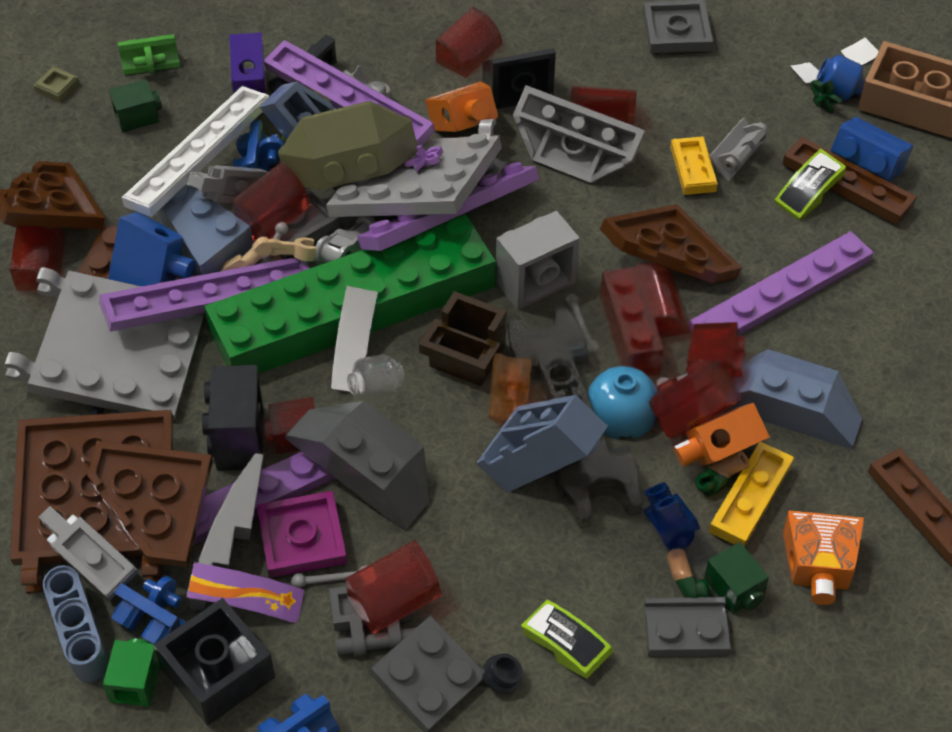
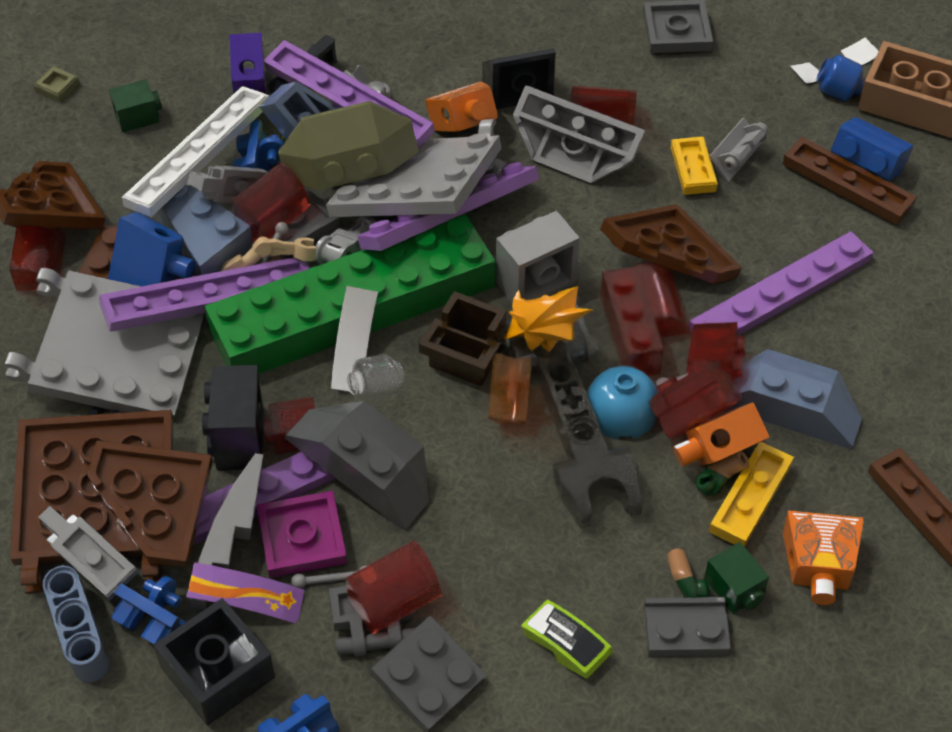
green brick [103,639,160,707] -> none
bright green hips [118,34,180,75] -> none
medium lavender plant [404,145,443,172] -> none
clear red brick [436,7,503,78] -> none
sand blue wedge [476,395,608,492] -> none
black plate [482,653,522,695] -> none
clear blue hips [642,482,700,550] -> none
slope [774,148,847,221] -> none
dark green plant [810,80,843,114] -> none
none -> light orange hair [502,286,595,352]

